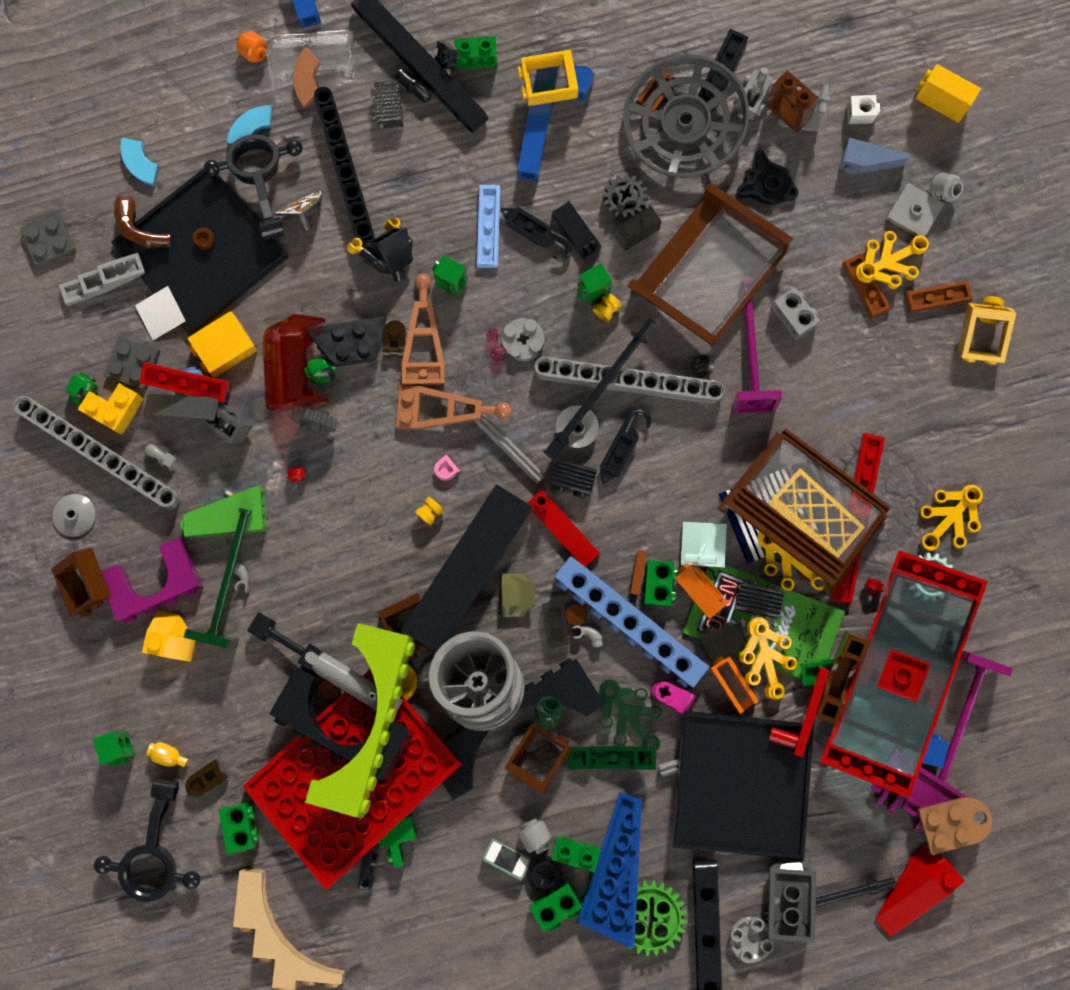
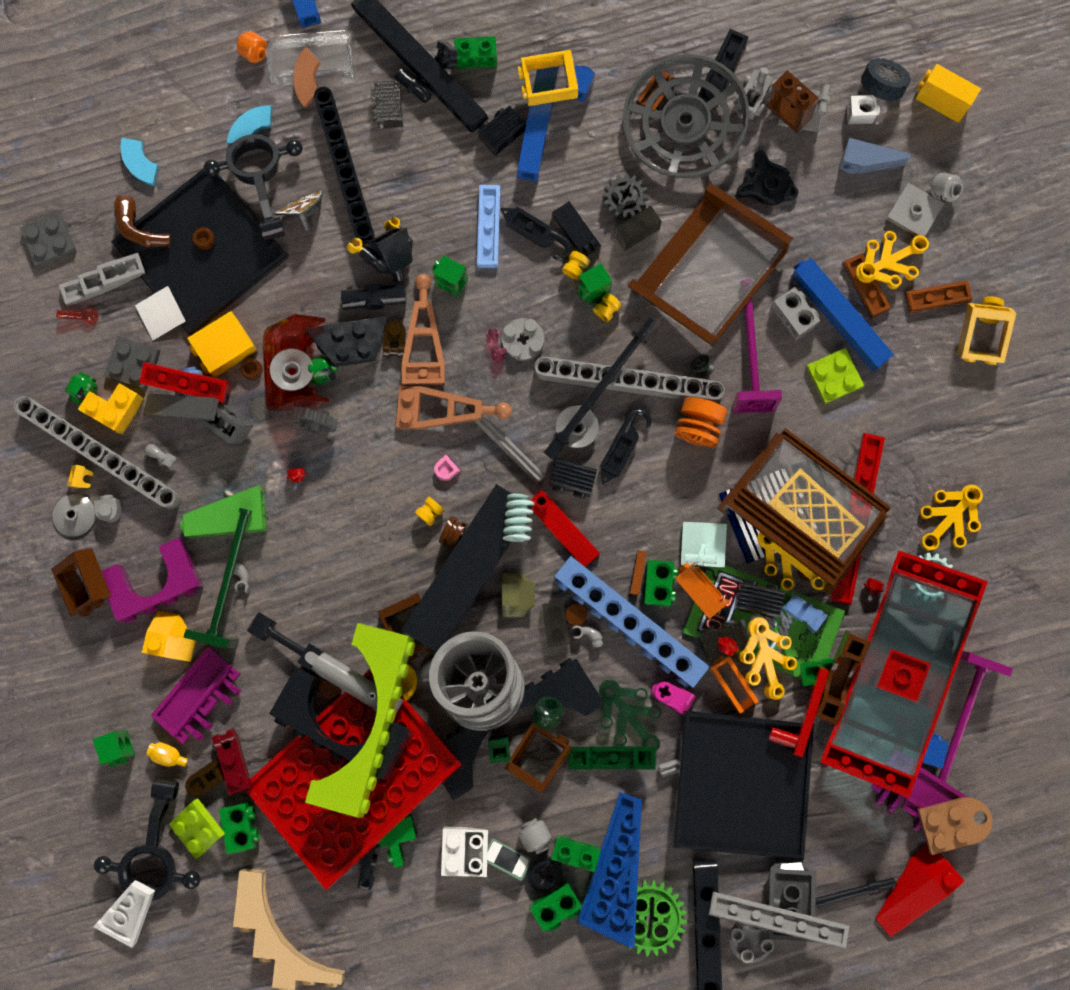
none -> clear red bar [56,308,99,324]
none -> yellow tile [67,465,93,488]
none -> white wing [93,880,155,948]
none -> light grey plate [94,495,122,523]
none -> magenta hinge [151,646,242,744]
none -> lime plate [169,798,225,859]
none -> dark red plate [212,728,253,796]
none -> reddish brown tile [240,358,263,381]
none -> light grey dish [270,349,313,391]
none -> black piece [341,284,407,310]
none -> reddish brown wheel [439,516,468,549]
none -> white slope [441,827,488,877]
none -> black brick [478,106,526,156]
none -> dark green leg [488,735,511,764]
none -> light aqua piece [503,494,534,542]
none -> yellow wheel [562,251,590,280]
none -> orange wheel [674,397,728,447]
none -> light grey tile [708,892,850,949]
none -> red plate [717,636,739,656]
none -> medium blue leg [782,594,828,634]
none -> blue brick [791,258,894,372]
none -> lime plate [806,348,864,405]
none -> black wheel [861,58,911,101]

